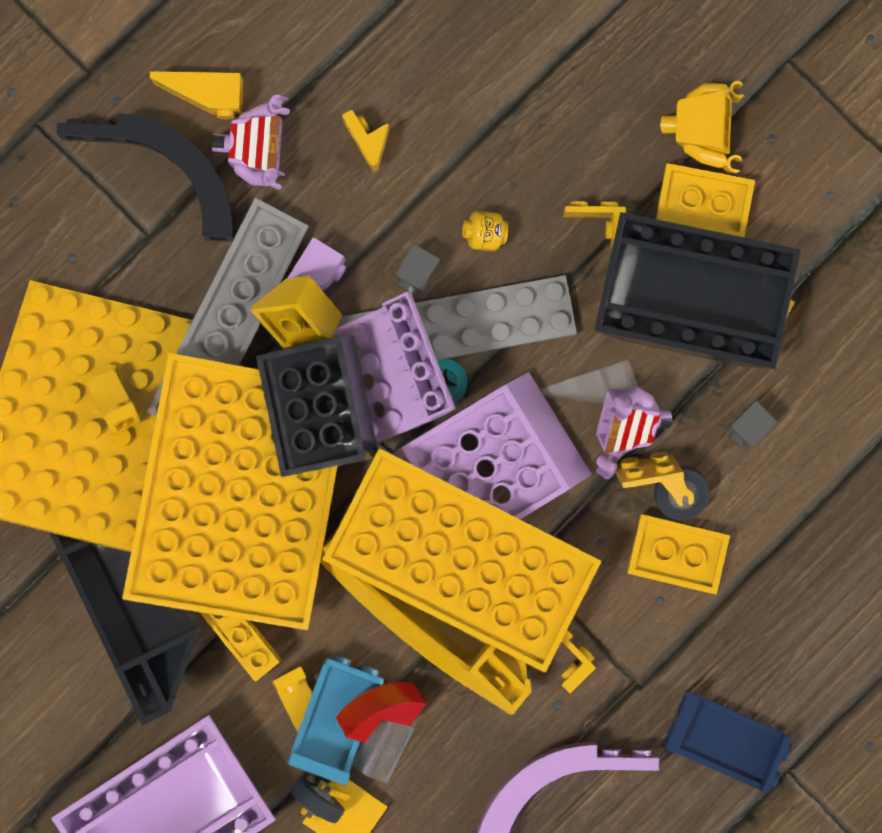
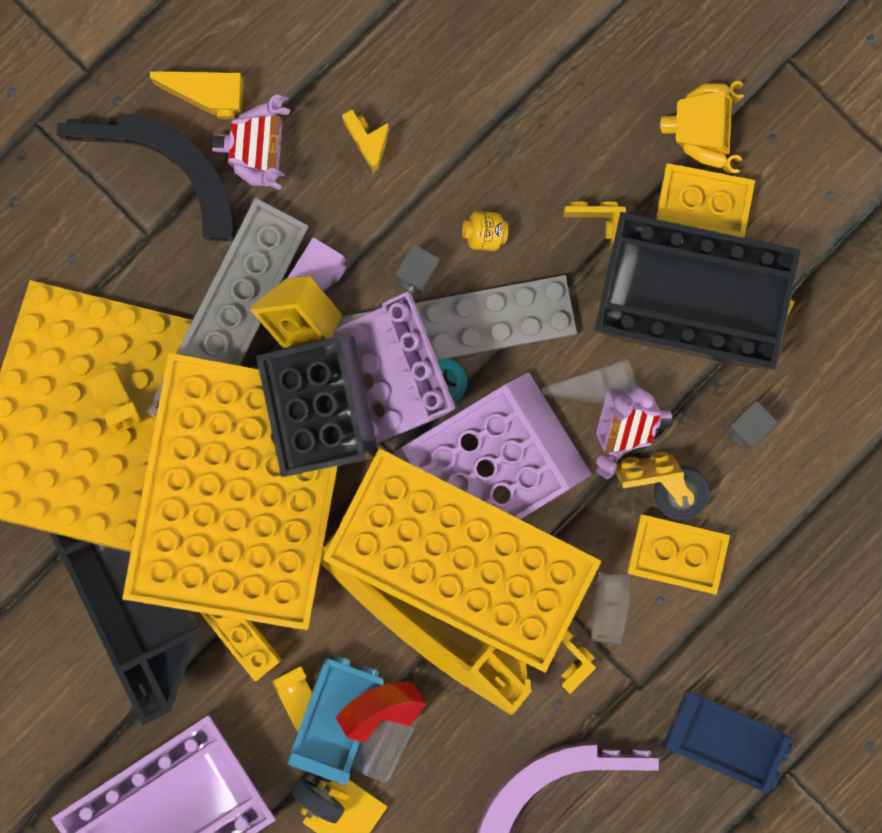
none -> clear slope [591,573,629,644]

